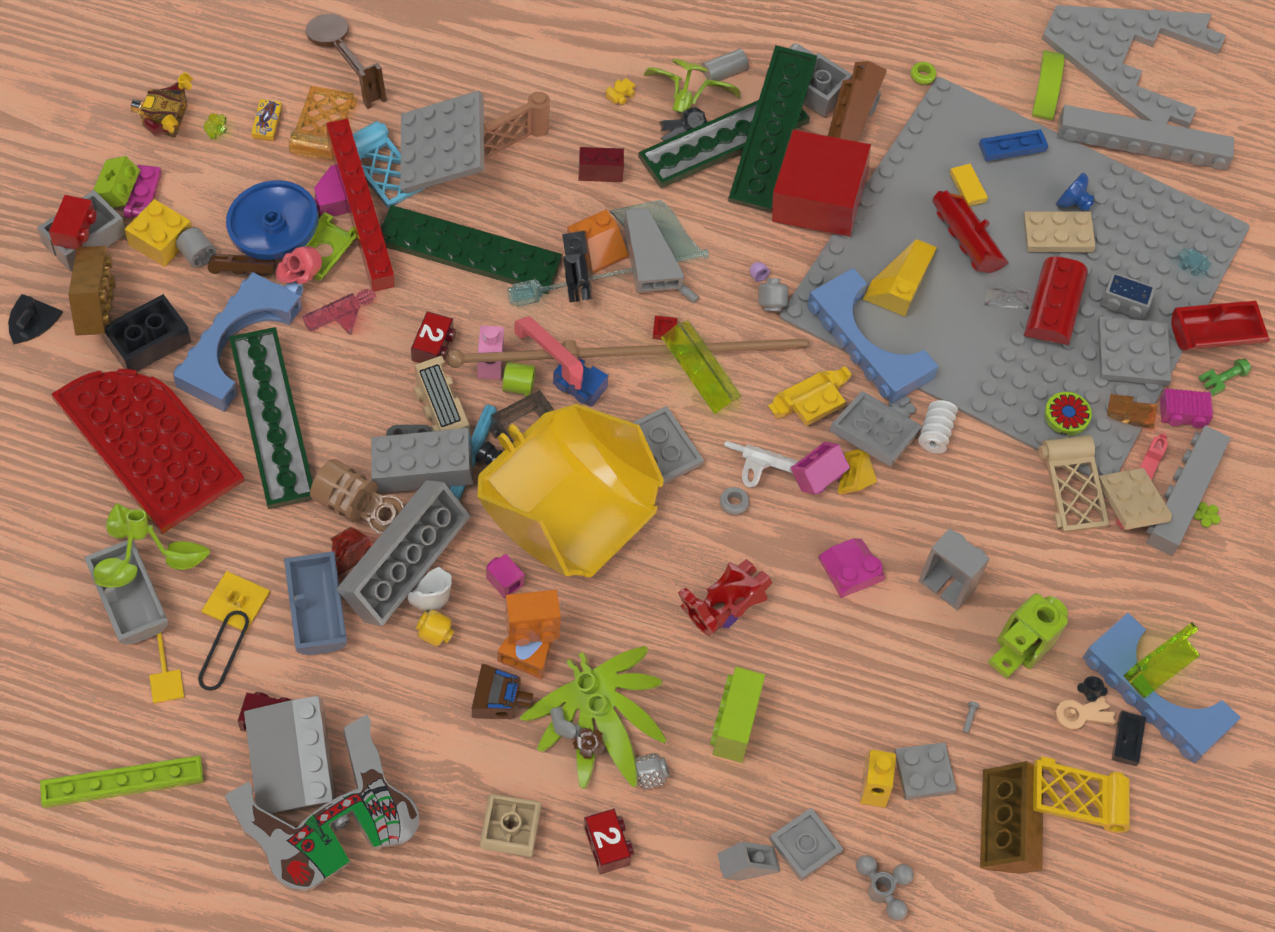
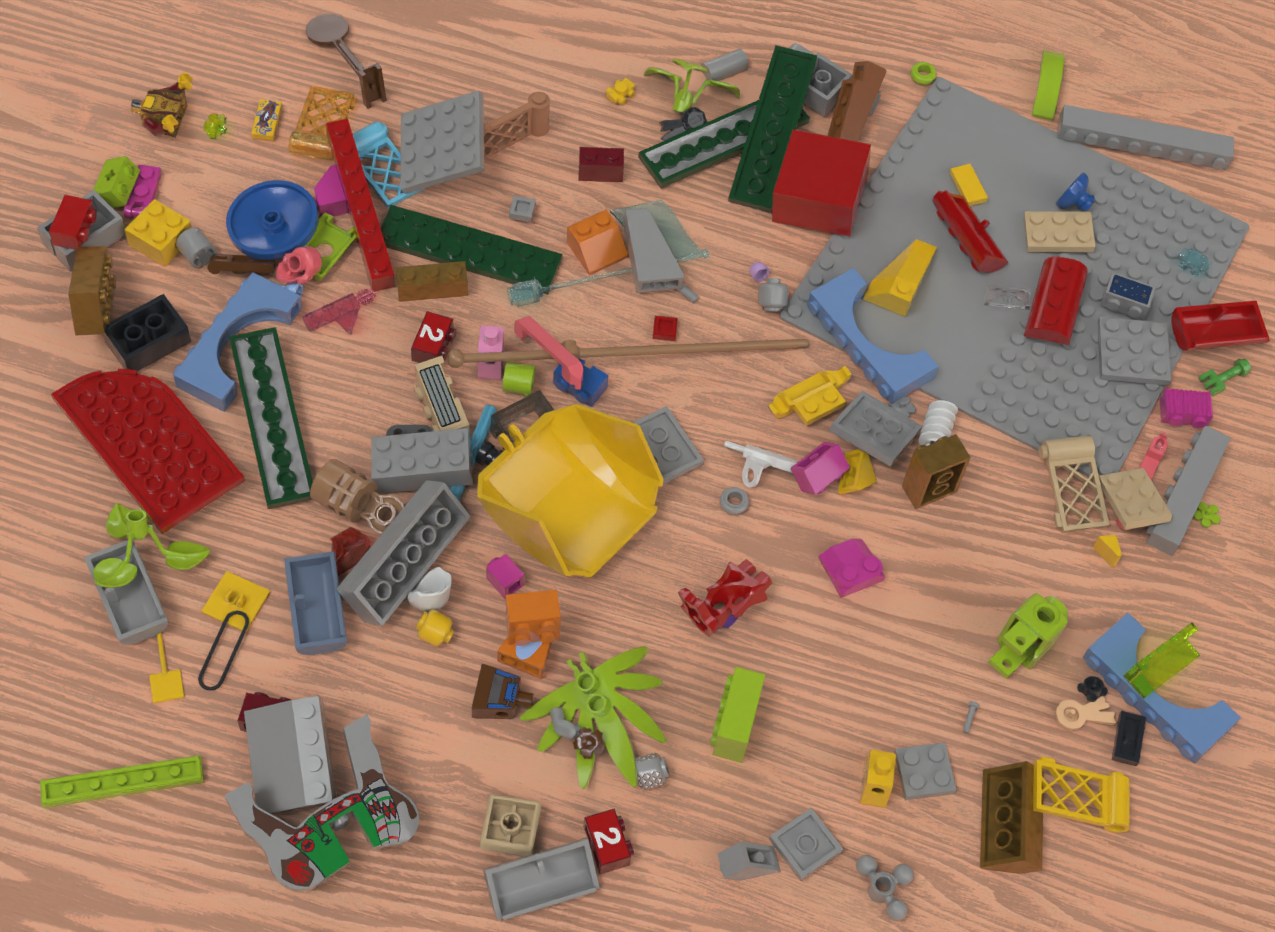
black shield [8,294,63,345] -> none
black plate [562,231,593,303] -> none
clear neon green panel [661,320,741,414] -> none
light grey piece [918,528,990,610] -> none
blue plate [979,129,1048,161] -> none
light grey wing [1042,5,1226,128] -> none
tile [1044,392,1092,436] -> none
clear orange slope [1107,394,1157,429] -> none
none -> pearl gold brick [396,261,468,302]
none -> light grey container [484,837,600,920]
none -> light grey plate [509,196,536,223]
none -> pearl gold brick [902,434,971,509]
none -> yellow slope [1093,535,1122,567]

